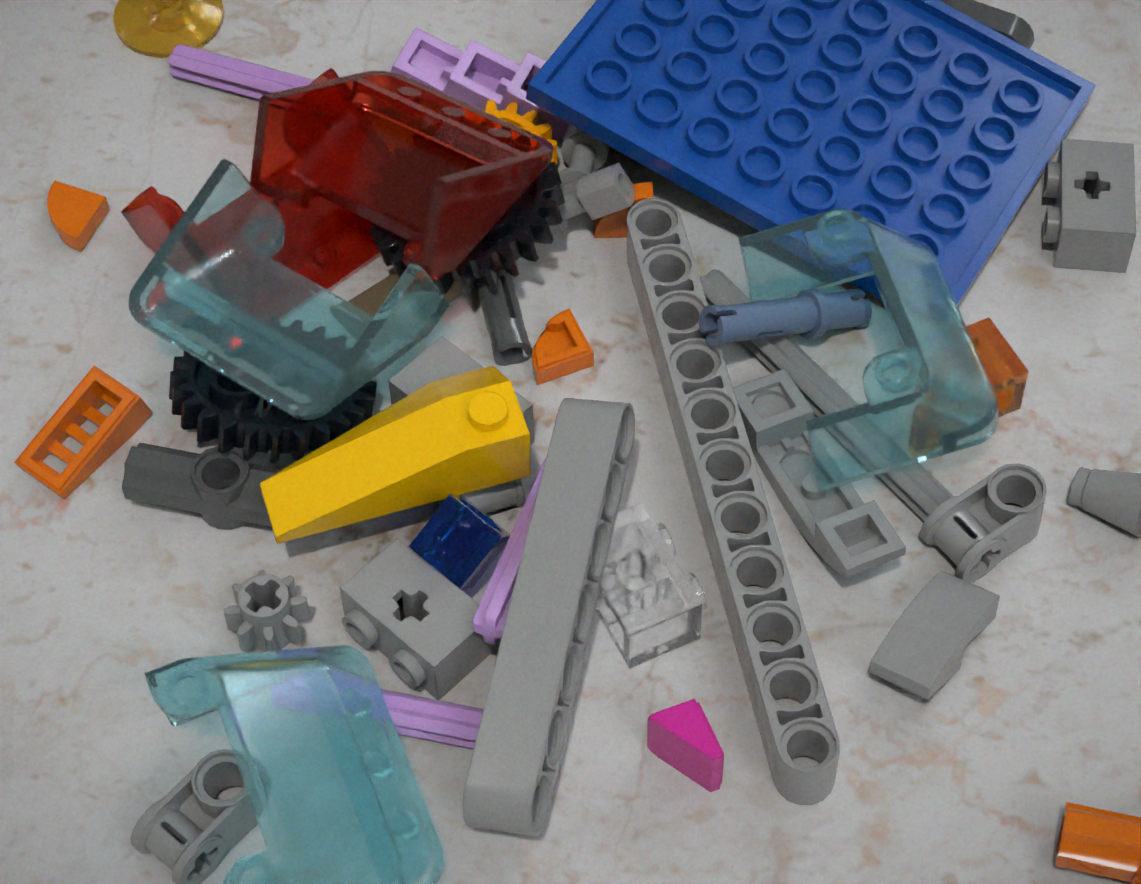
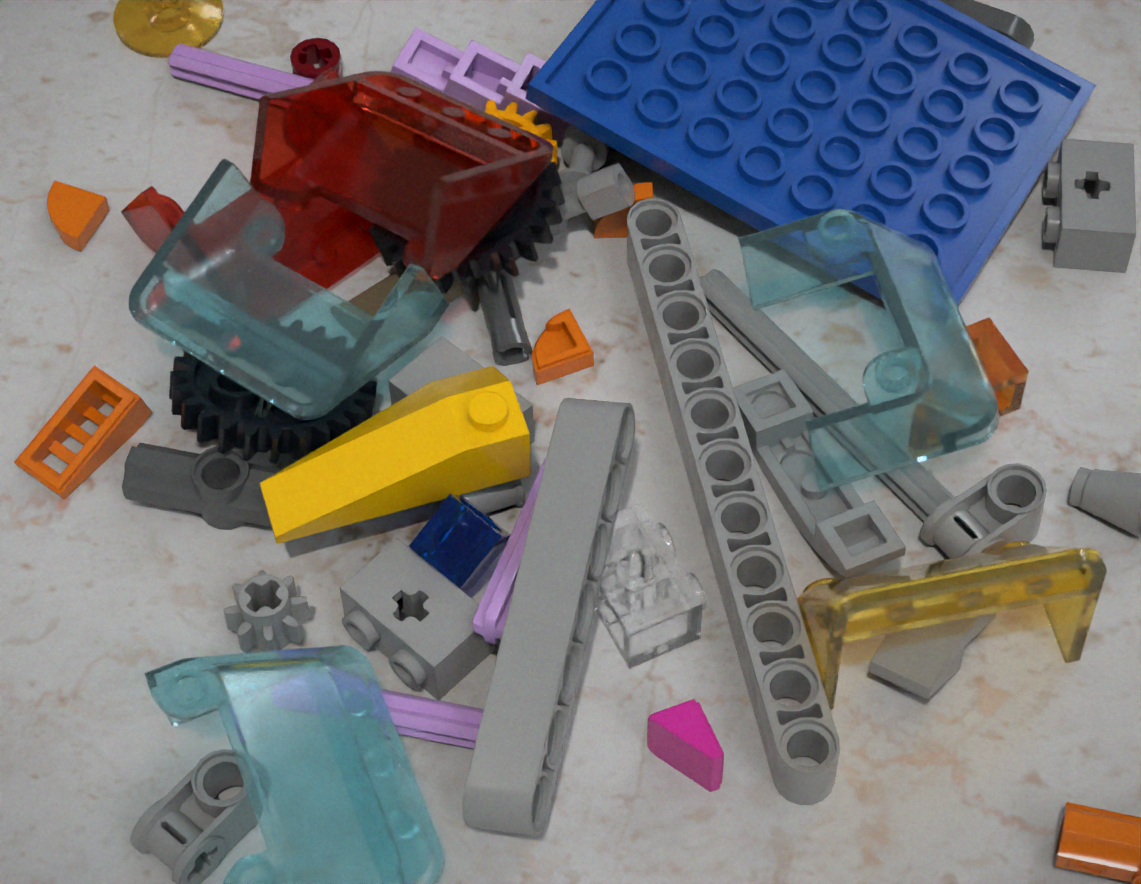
sand blue pin [699,288,872,346] -> none
none -> dark red bush [290,38,343,86]
none -> clear yellow windscreen [797,541,1107,710]

